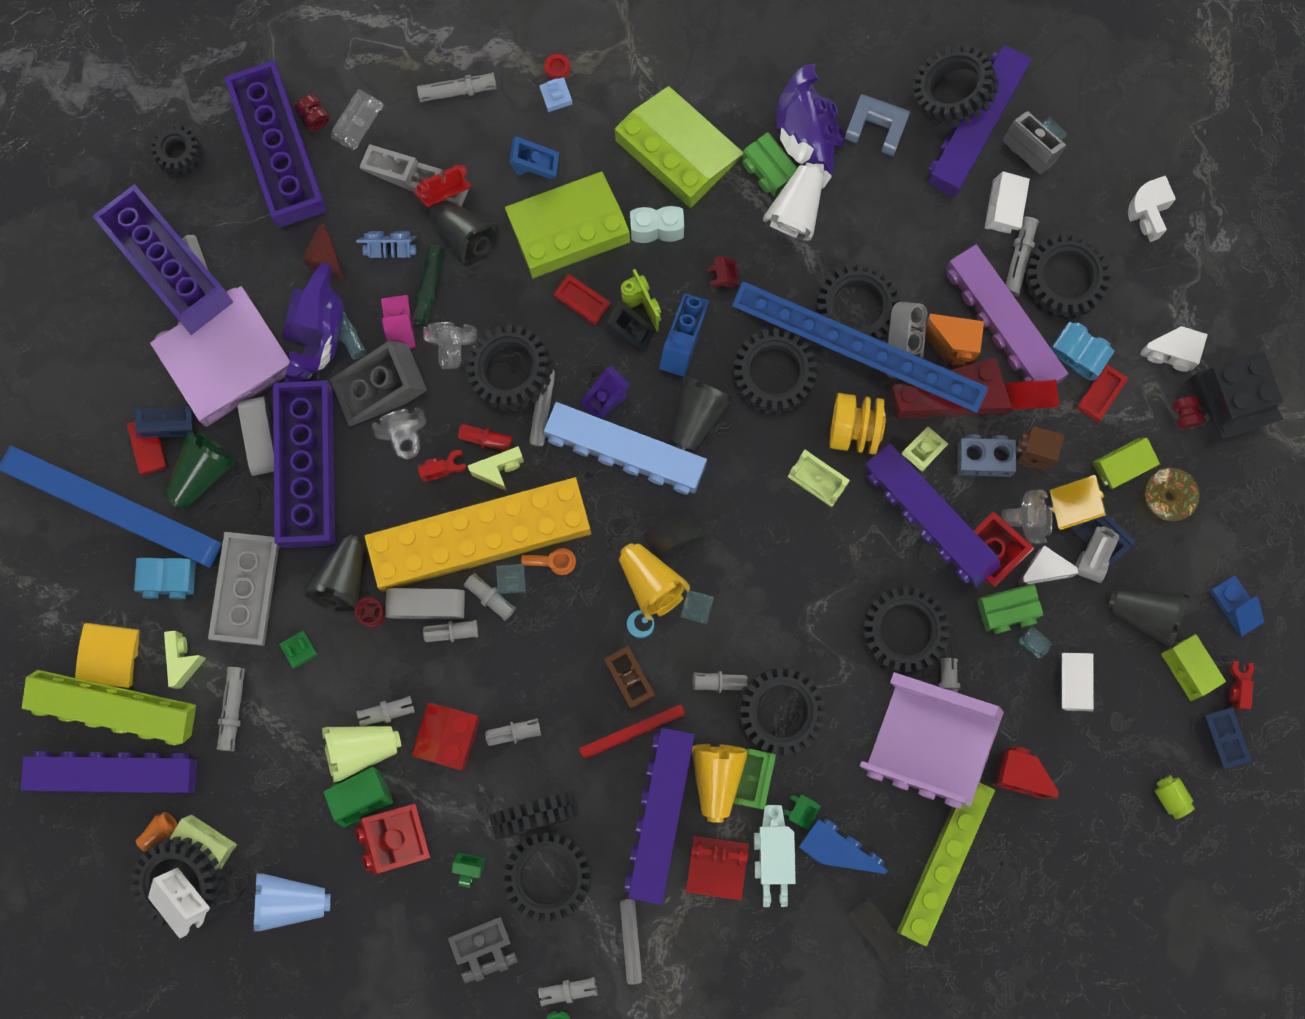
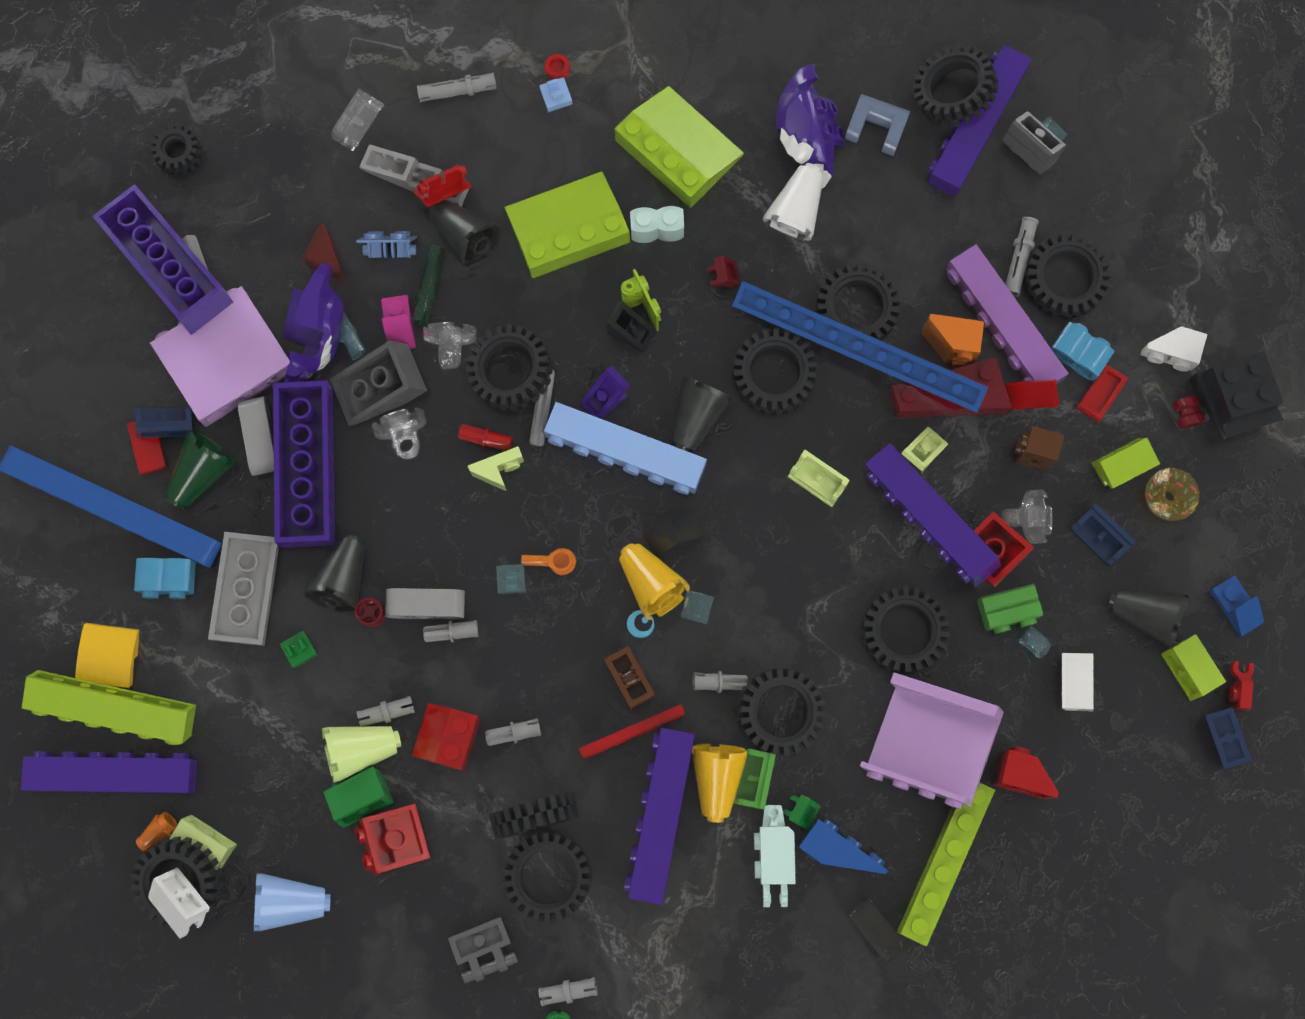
yellowish green slope [164,631,206,689] -> none
light grey pin [216,667,245,752] -> none
dark purple brick [224,60,328,228] -> none
dark red wheel [294,94,330,132] -> none
yellow brick [364,477,591,592] -> none
red plate [418,450,467,482] -> none
green tile [452,852,486,888] -> none
light grey pin [464,573,516,621] -> none
blue slope [510,136,559,179] -> none
red tile [553,274,611,326] -> none
light grey axle [620,899,642,985] -> none
blue slope [659,293,709,376] -> none
red hinge [686,836,749,900] -> none
bright green brick [742,133,797,197] -> none
yellow wheel [829,393,886,455] -> none
light grey beam [887,302,927,380] -> none
light grey pin [938,658,961,693] -> none
sand blue brick [957,434,1016,477] -> none
white hinge [984,172,1030,233] -> none
white slope [1018,546,1078,586] -> none
yellow piece [1050,475,1106,530] -> none
light grey piece [1076,526,1119,583] -> none
white brick [1128,176,1176,242] -> none
lime brick [1155,775,1195,819] -> none

